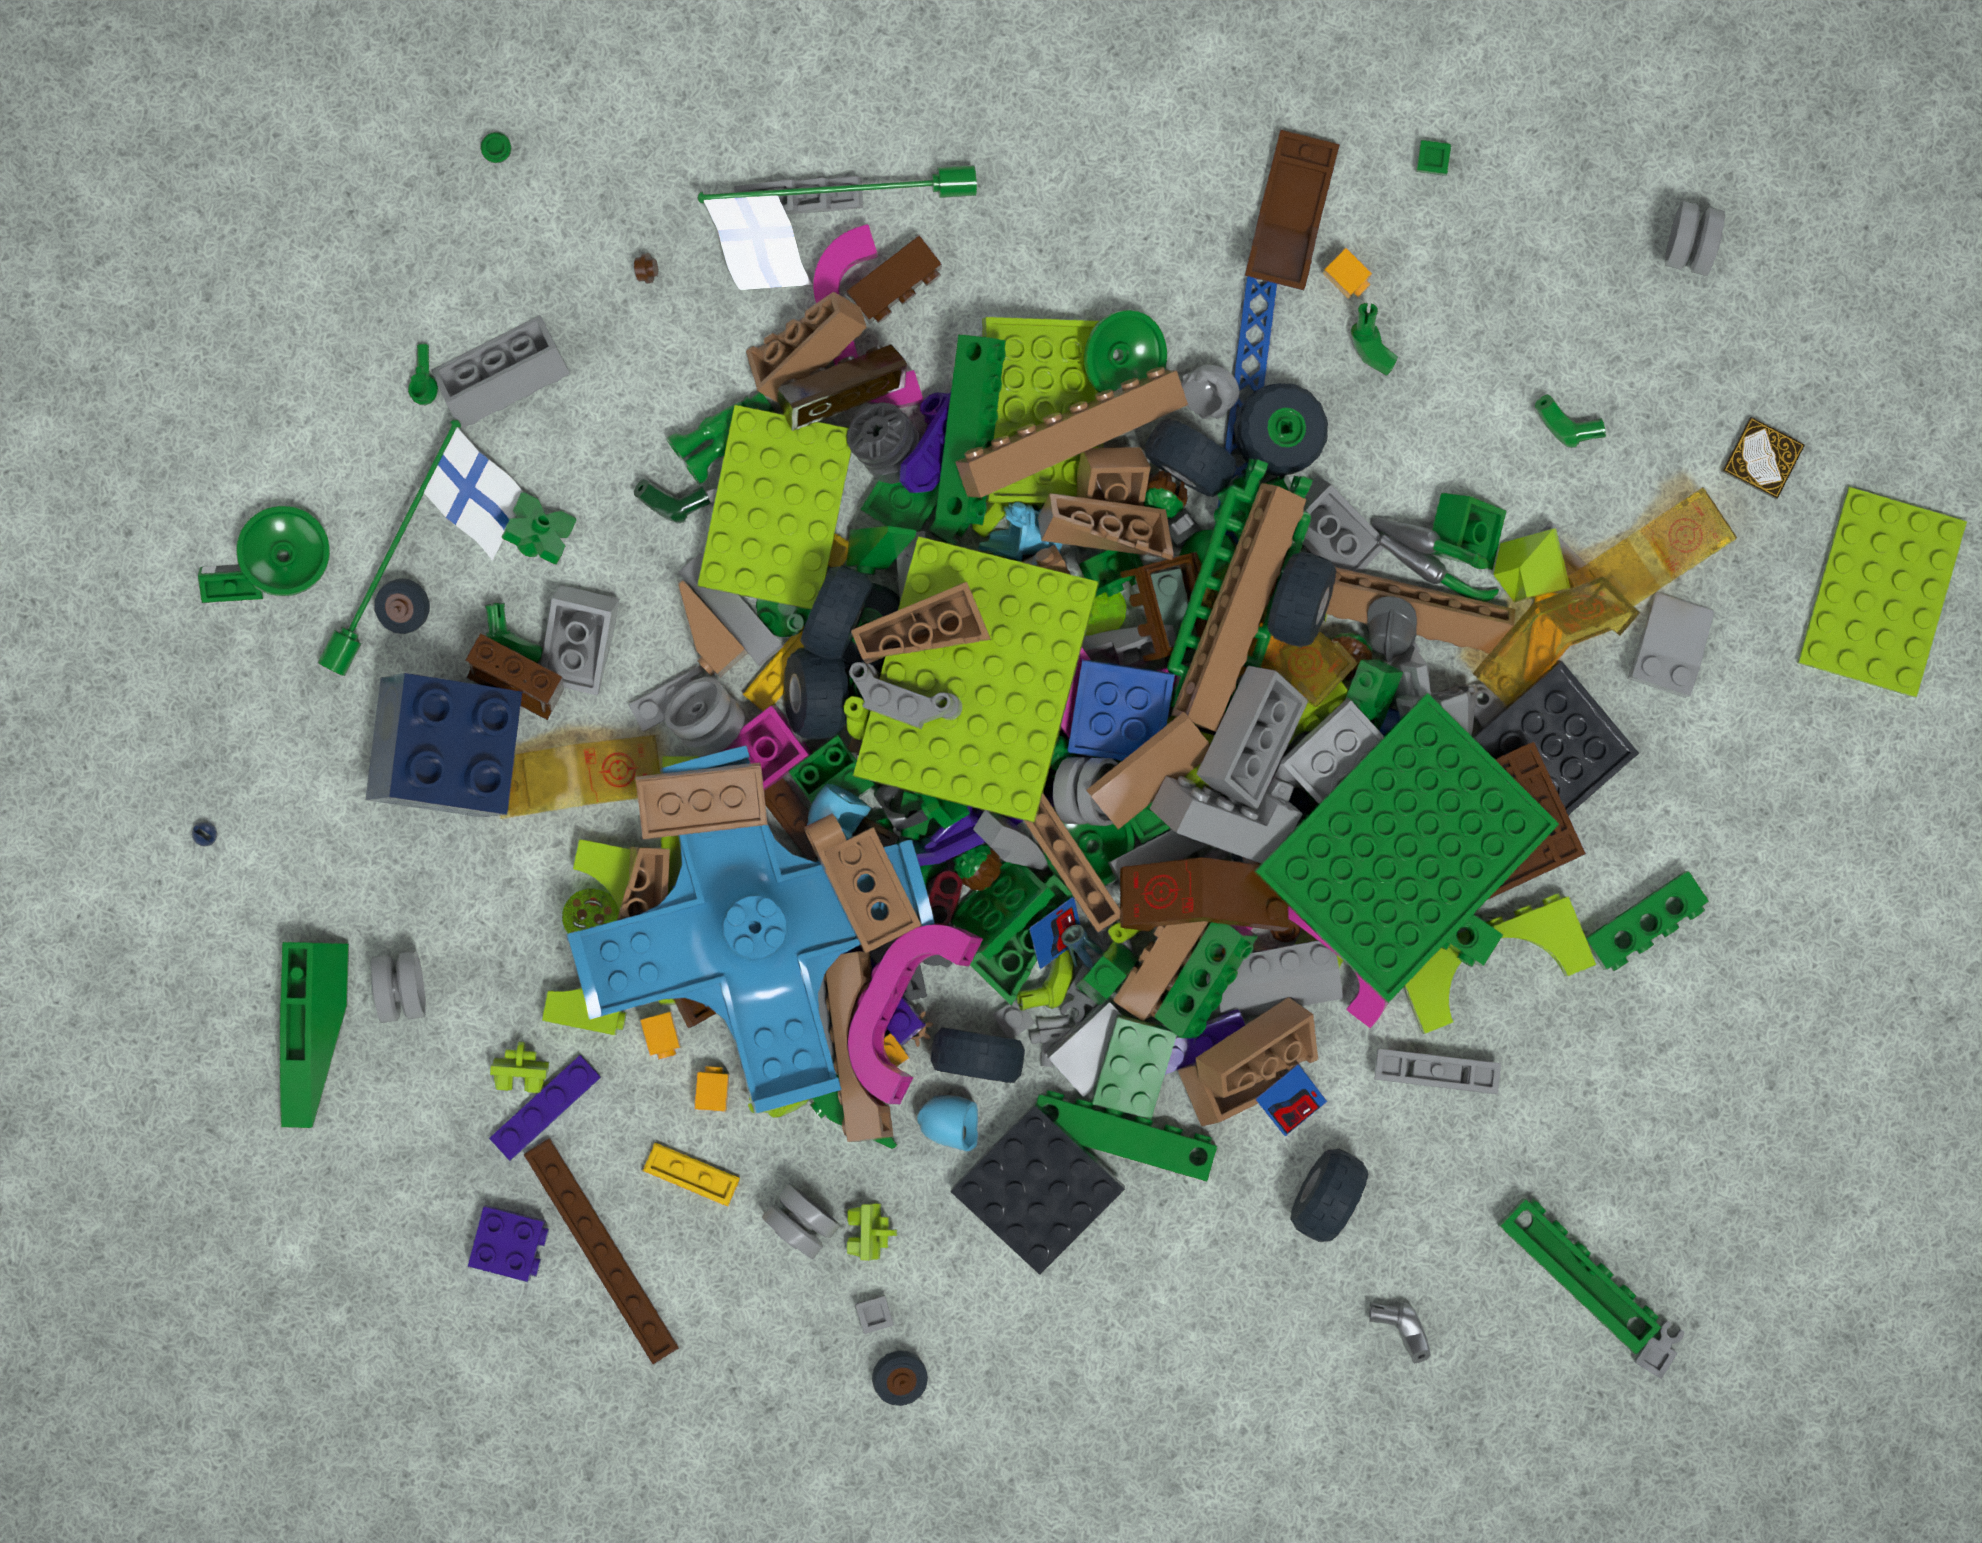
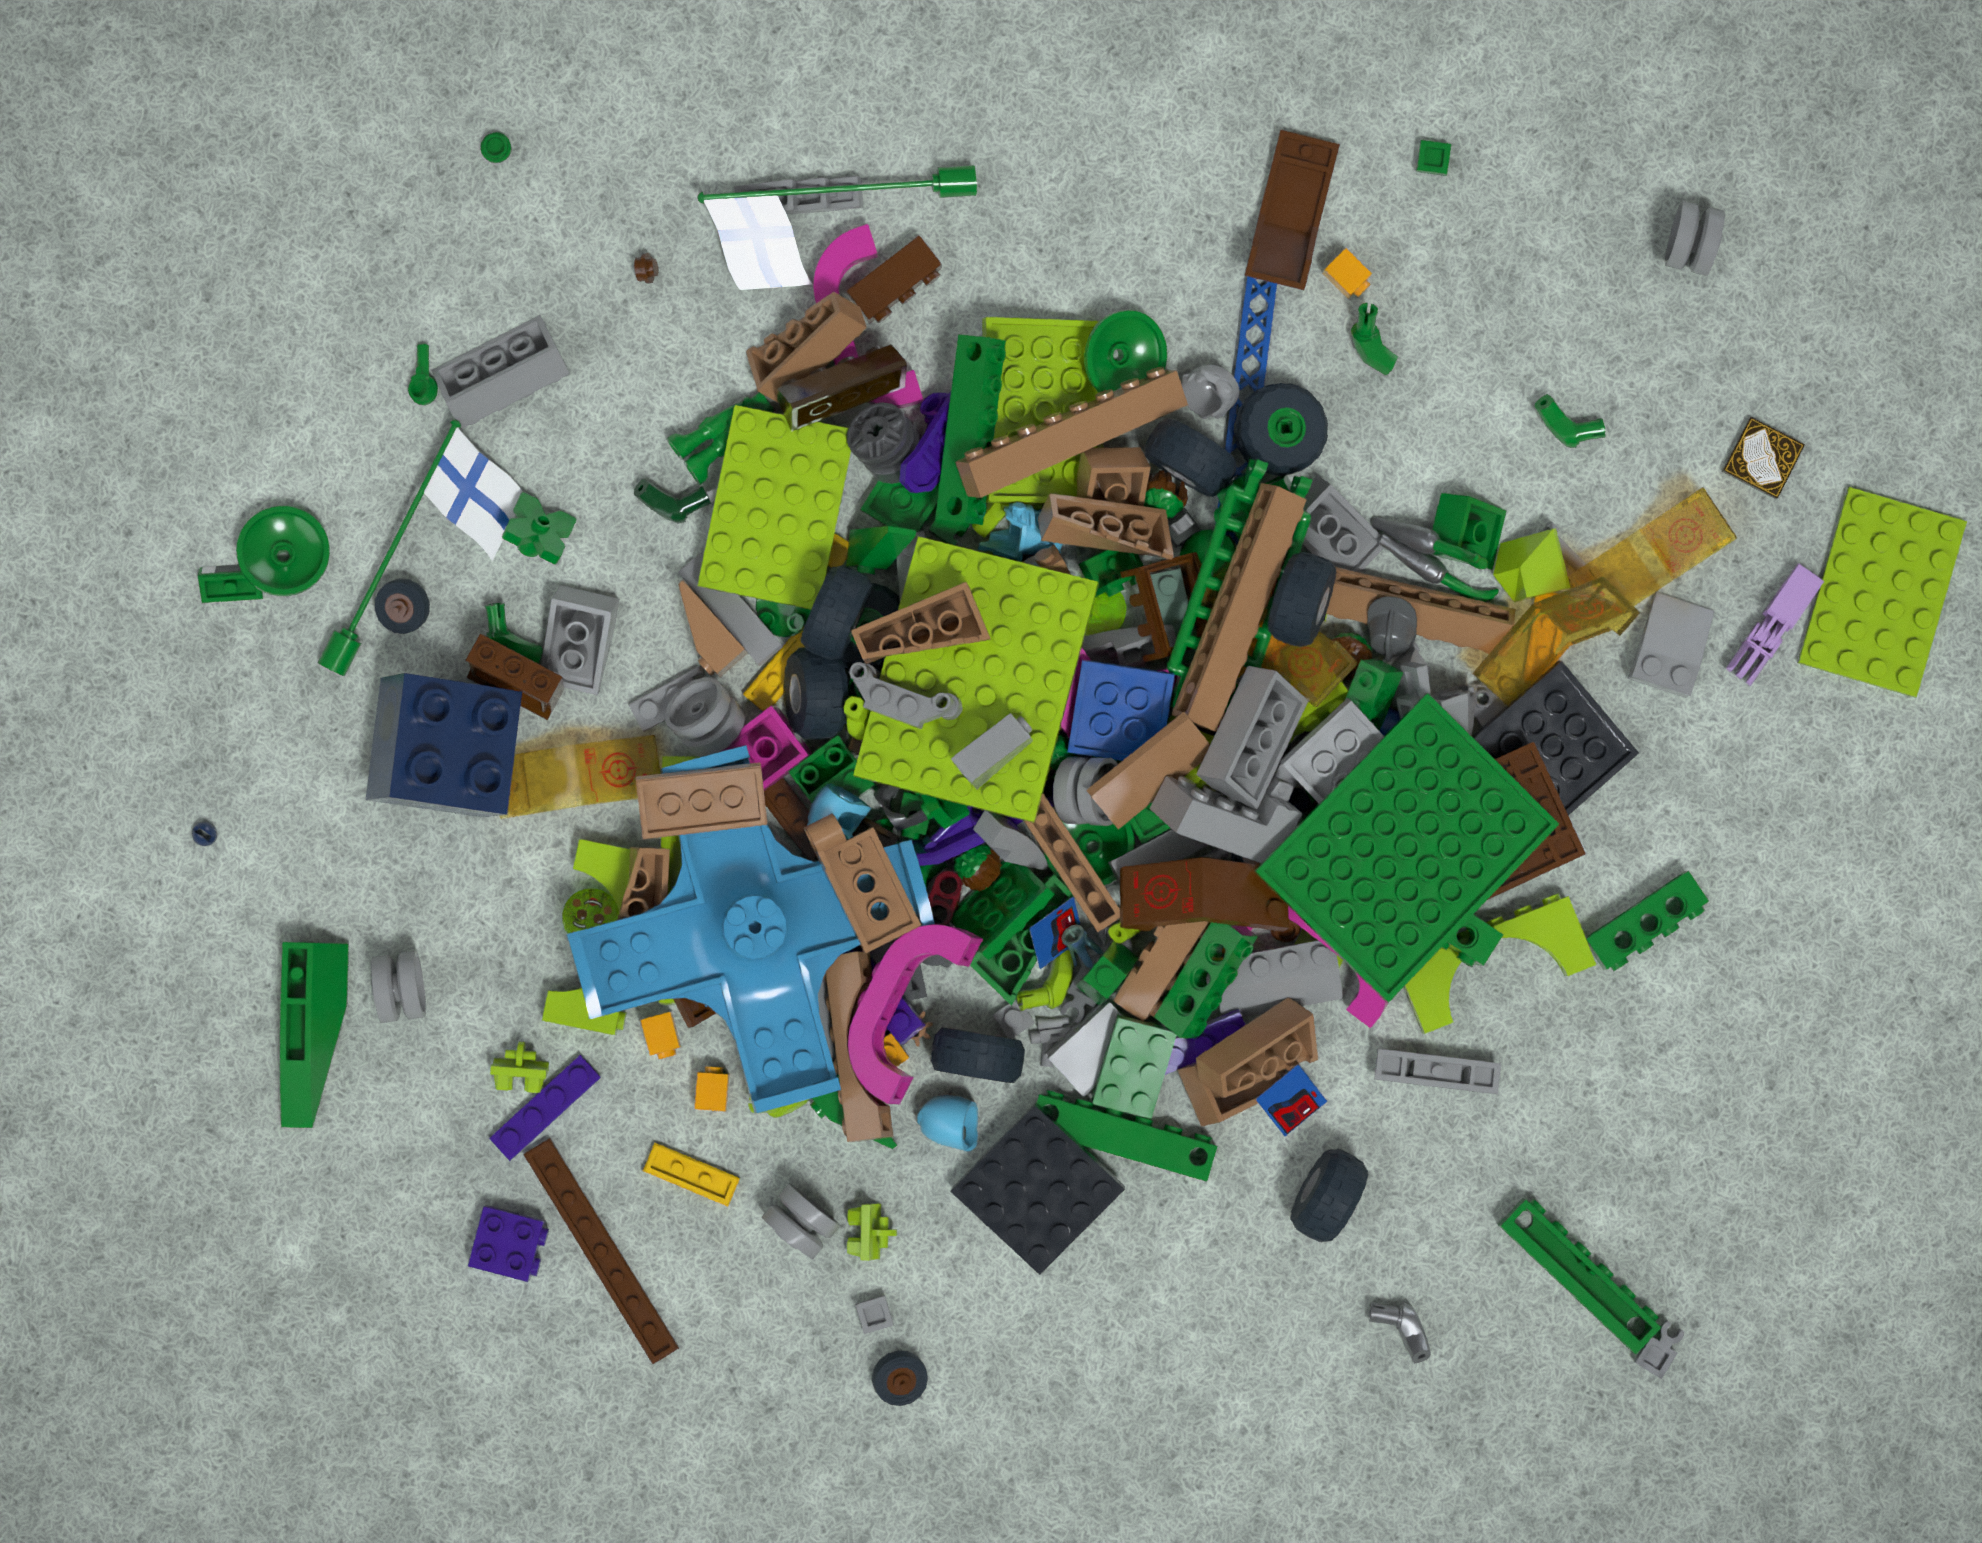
none -> light grey slope [951,713,1033,790]
none -> lavender arm [1725,563,1824,686]

